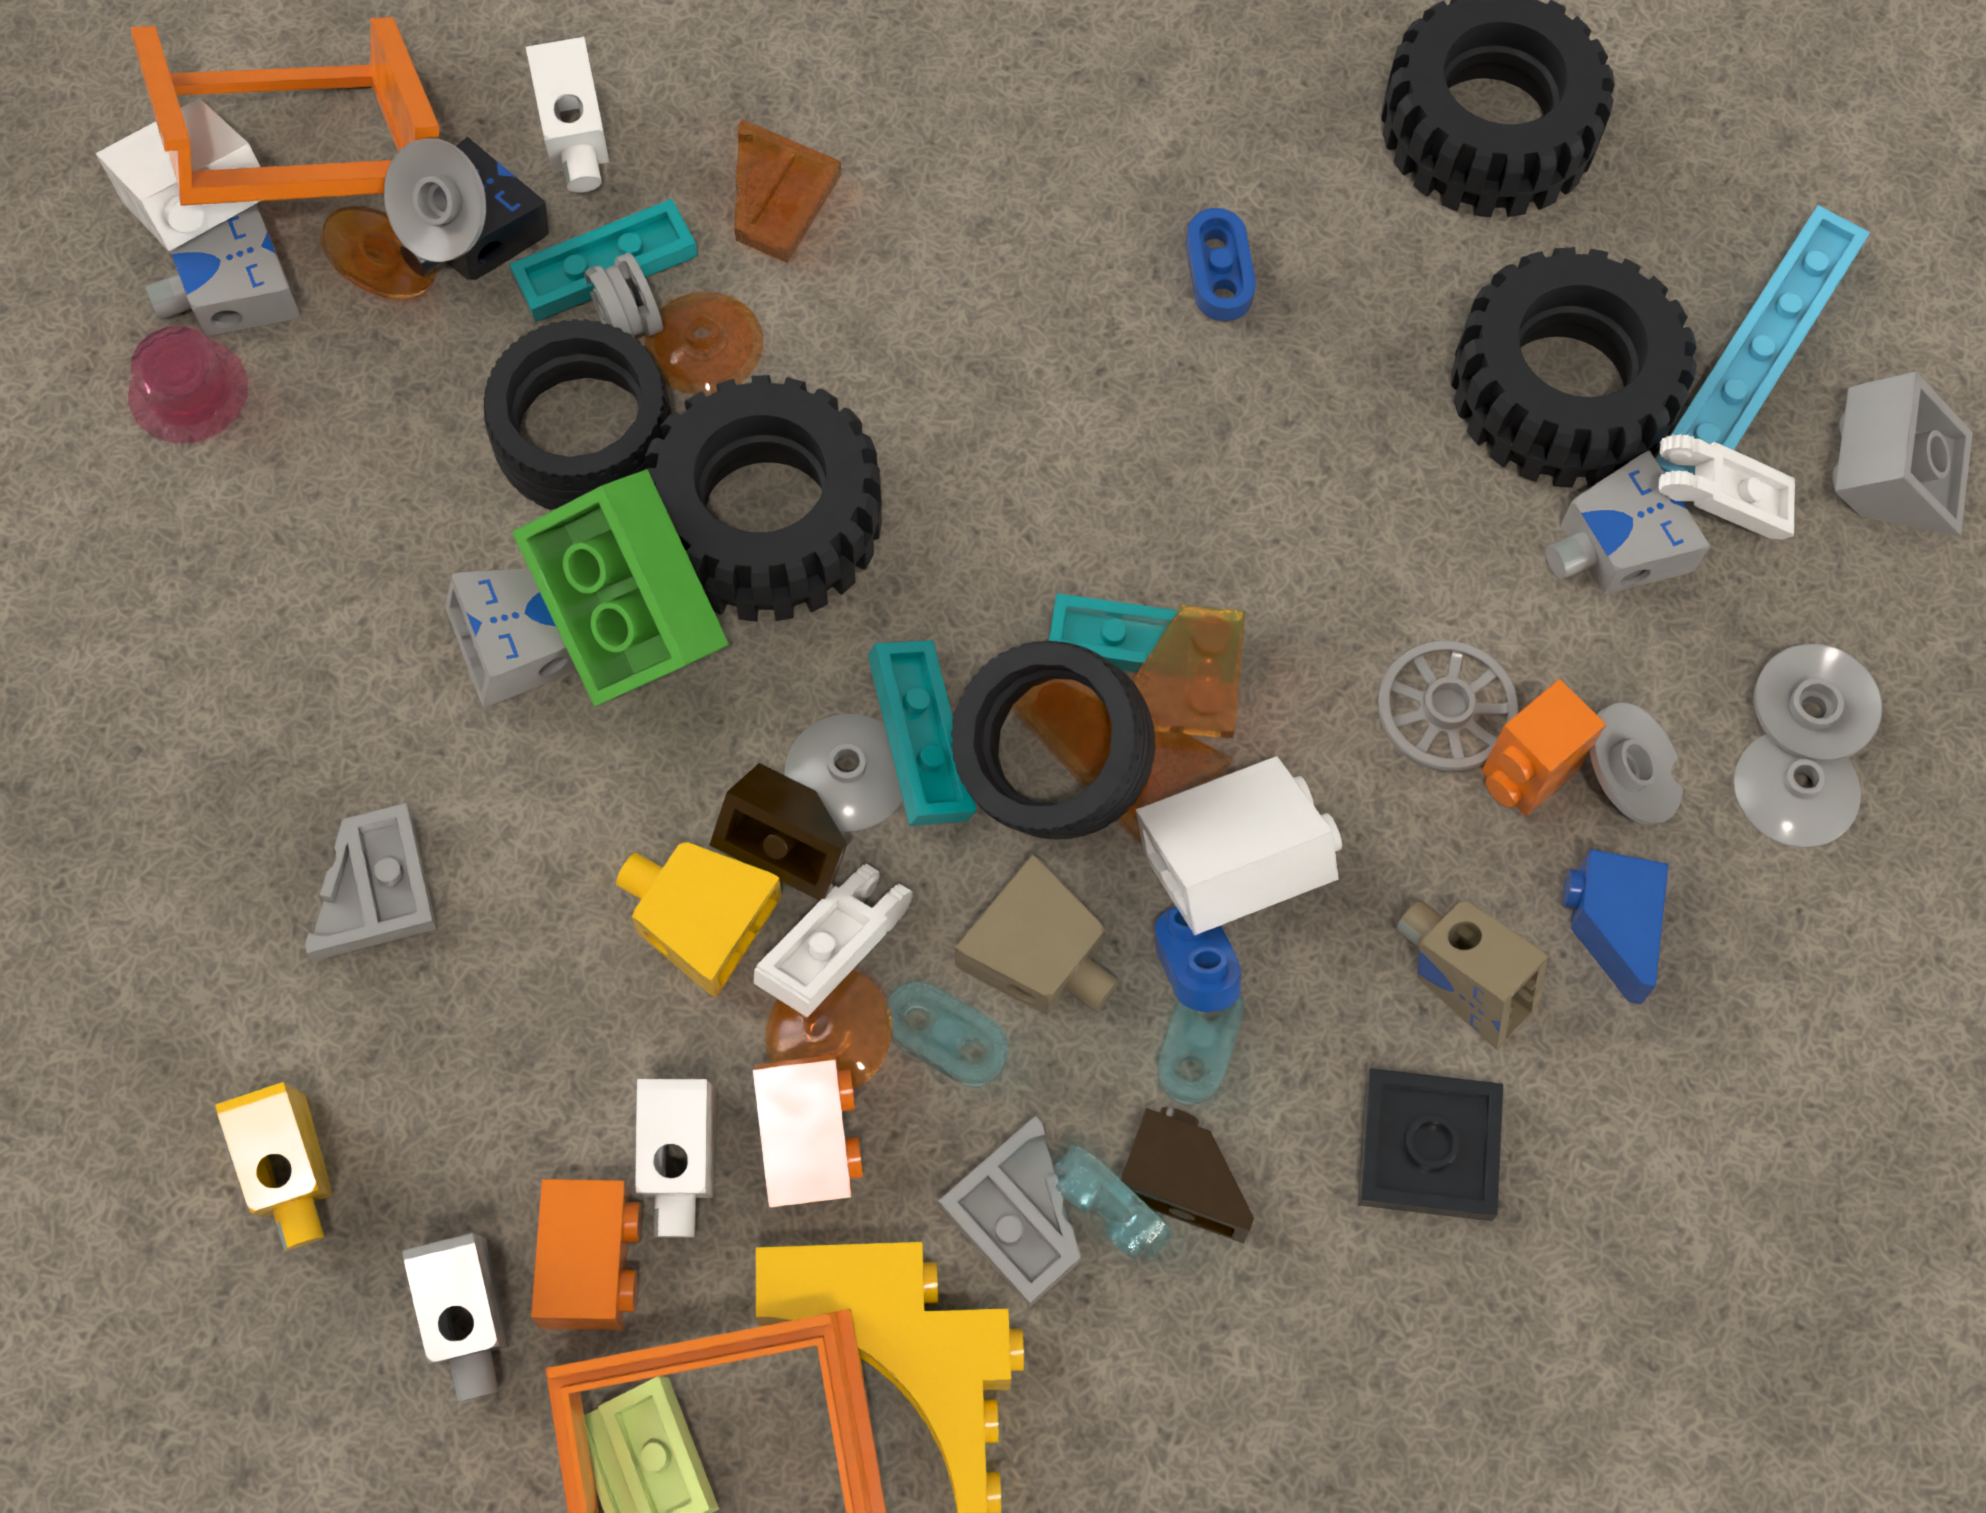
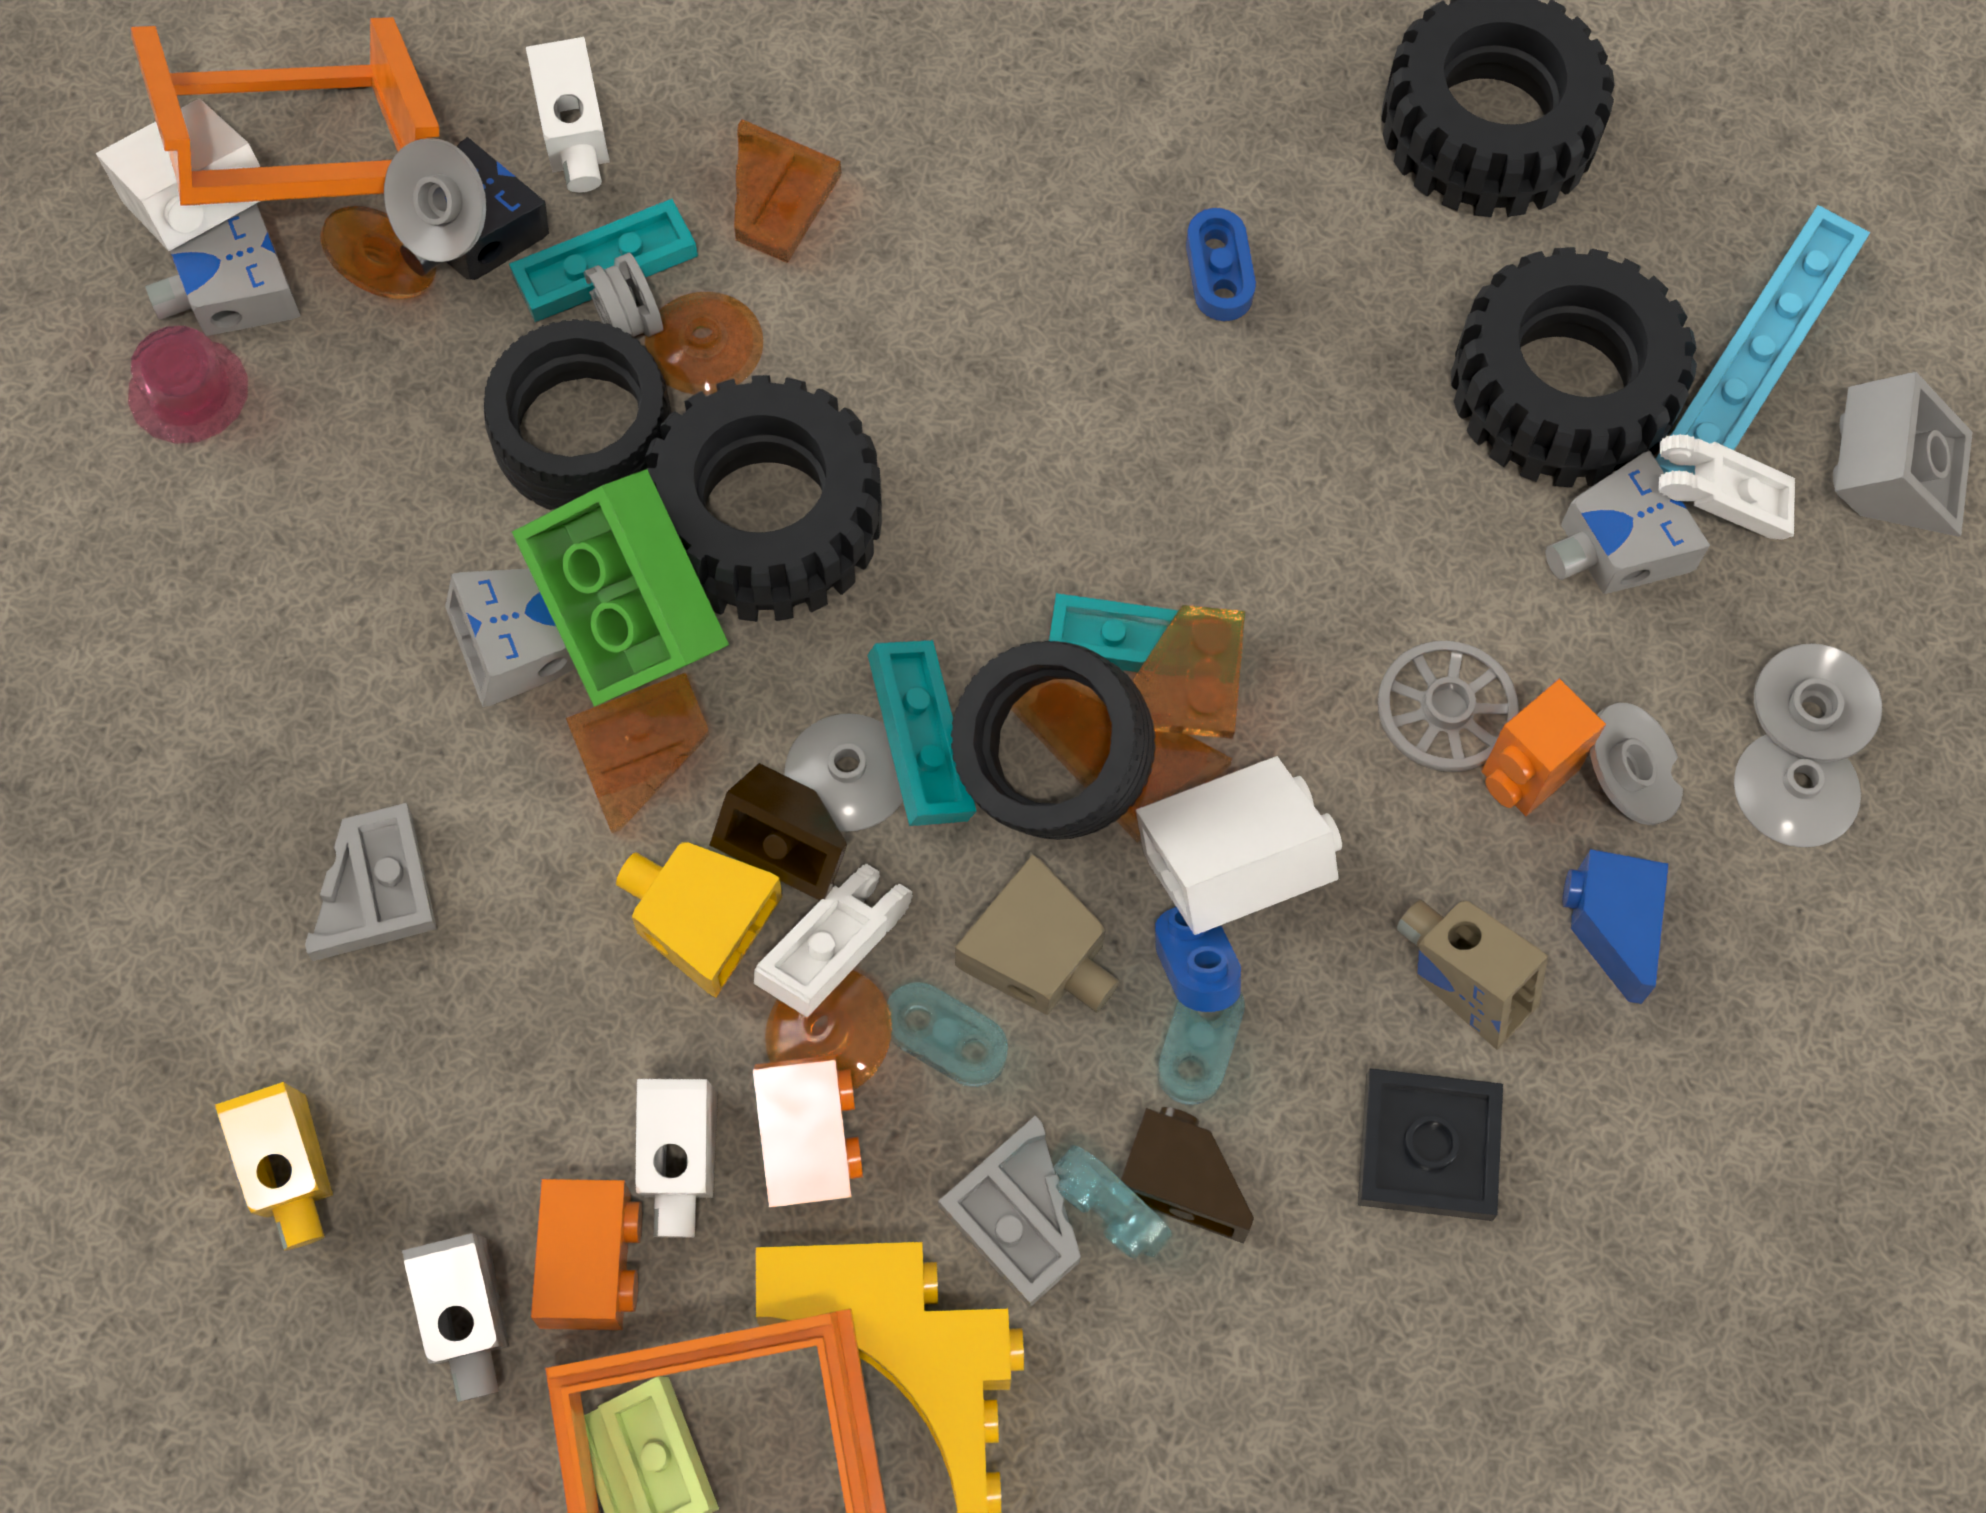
none -> clear orange wing [566,673,709,834]

